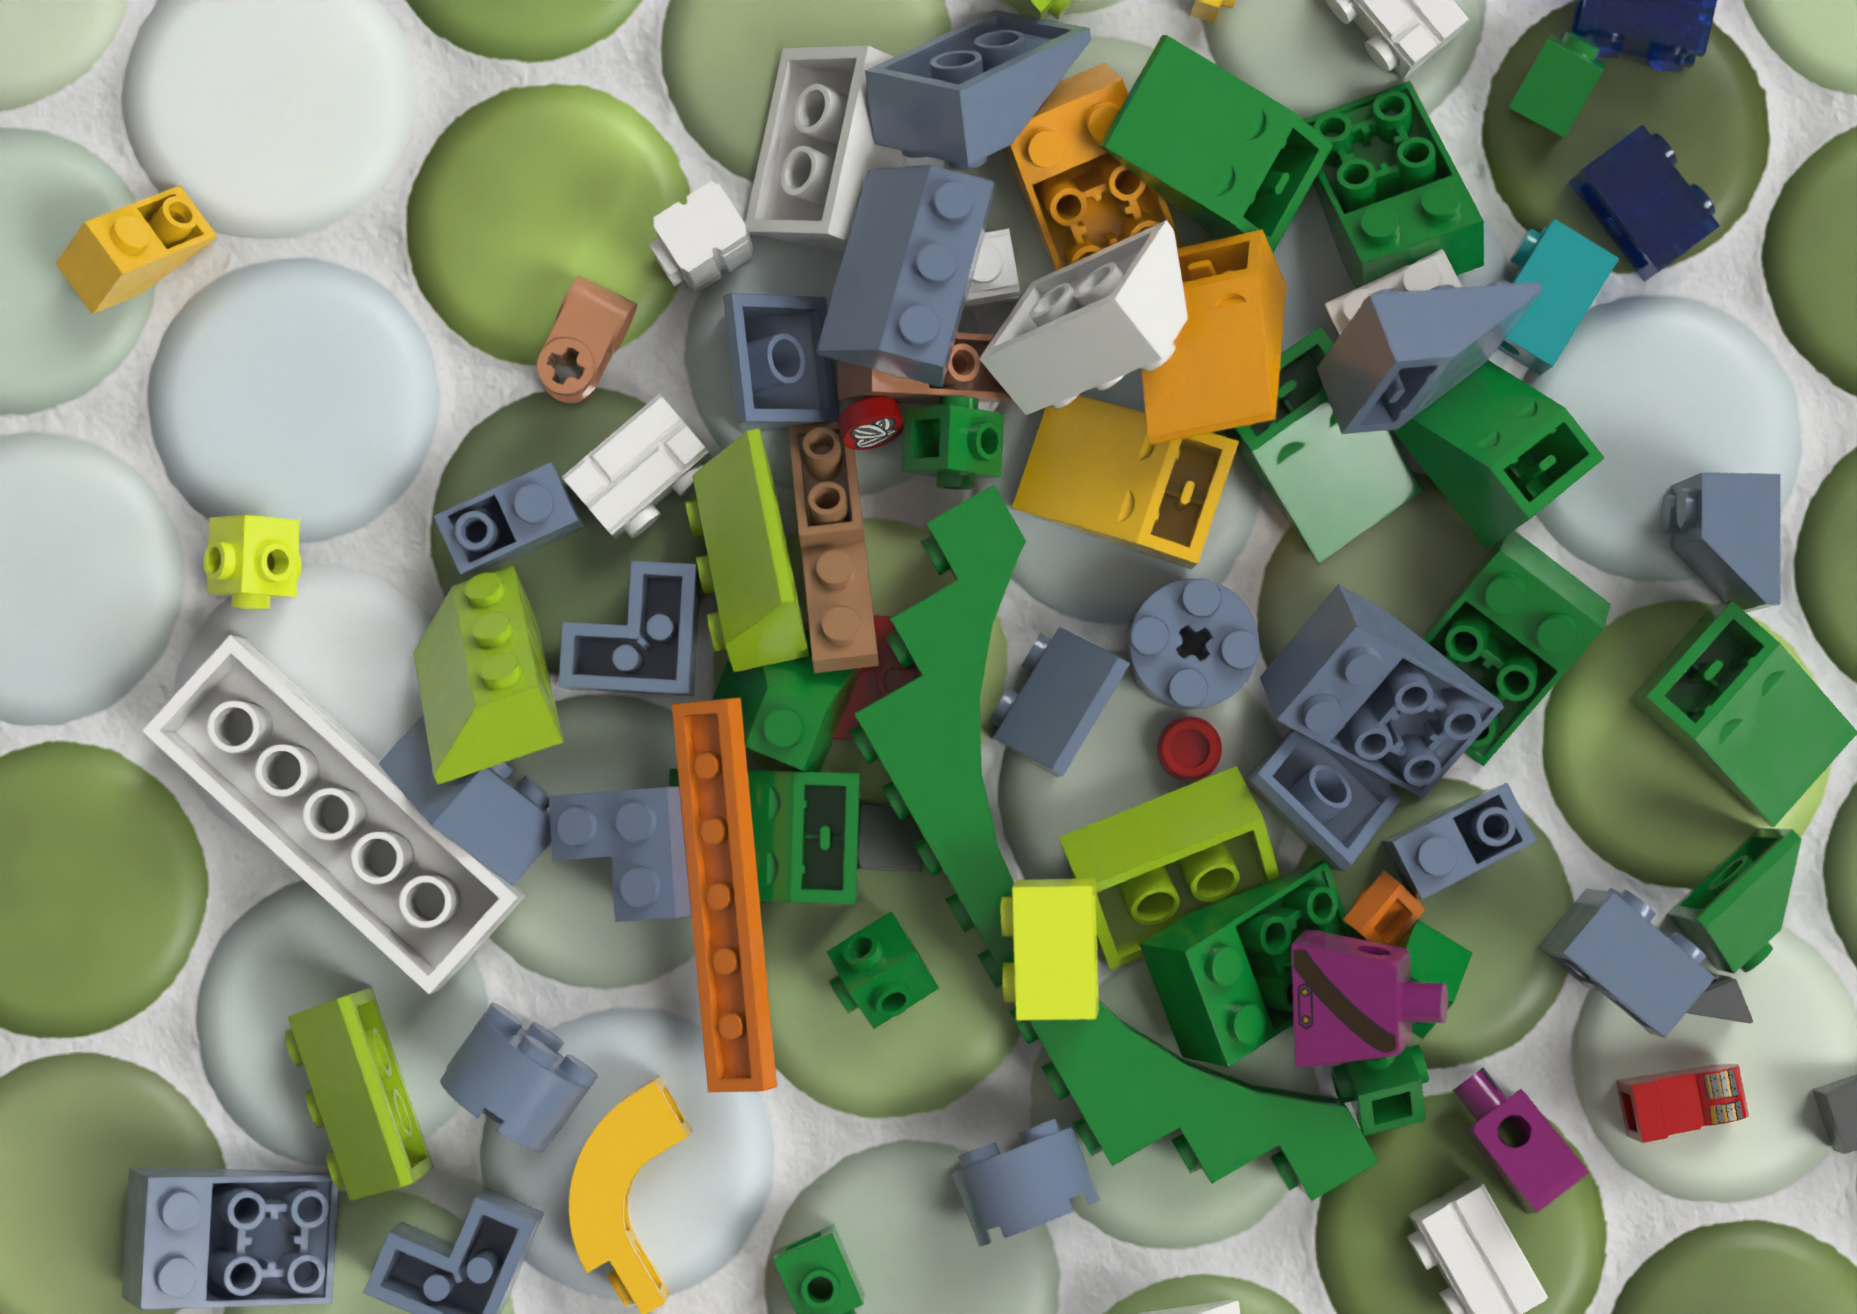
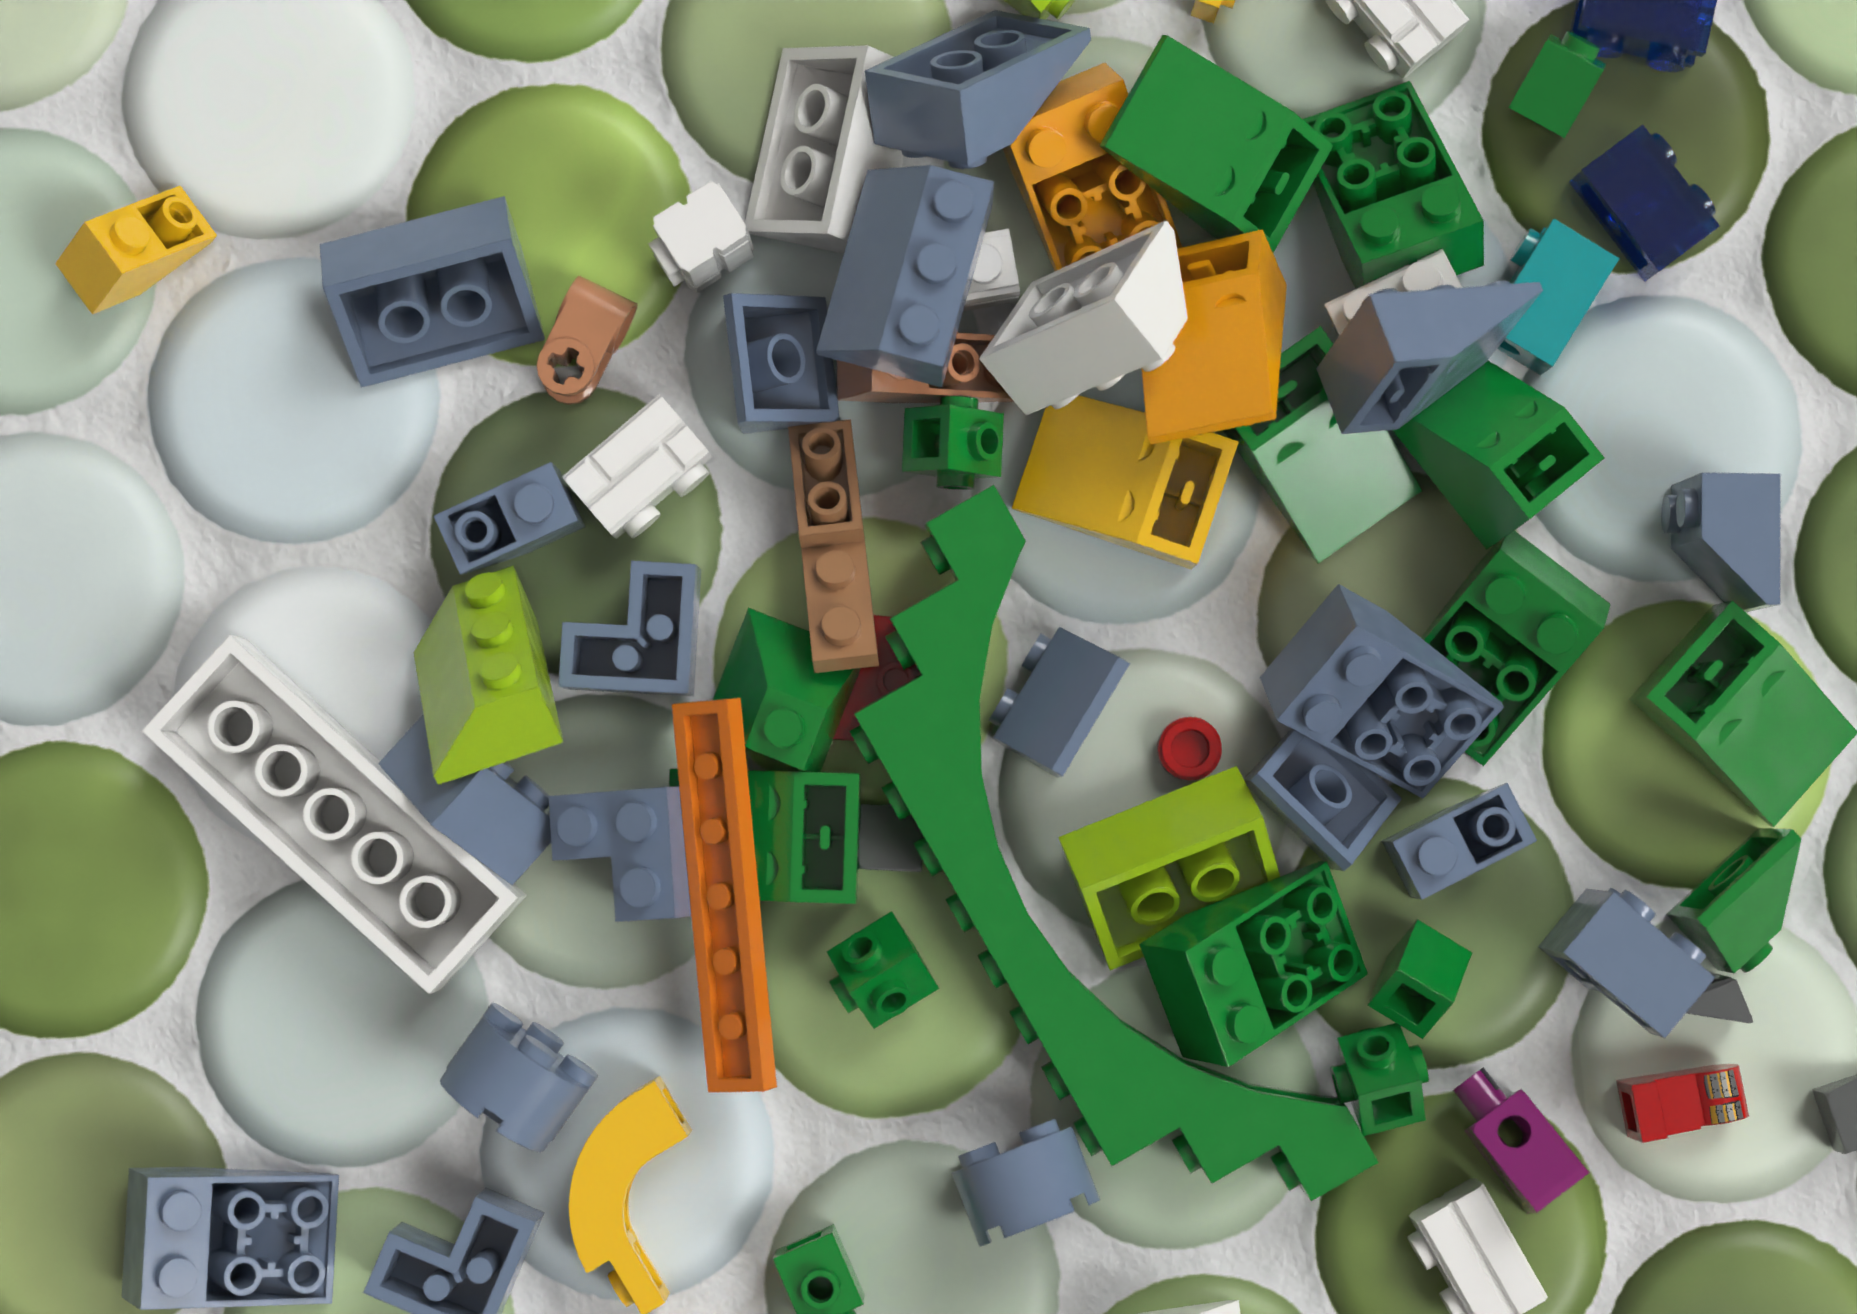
neon yellow brick [203,515,302,610] -> none
lime slope [285,987,434,1201] -> none
lime slope [686,428,810,672] -> none
red tile [837,396,904,450] -> none
neon yellow brick [1001,878,1099,1020] -> none
sand blue brick [1126,578,1260,710] -> none
magenta torso [1291,930,1448,1067] -> none
orange plate [1343,871,1426,946] -> none
none -> sand blue slope [319,196,545,388]

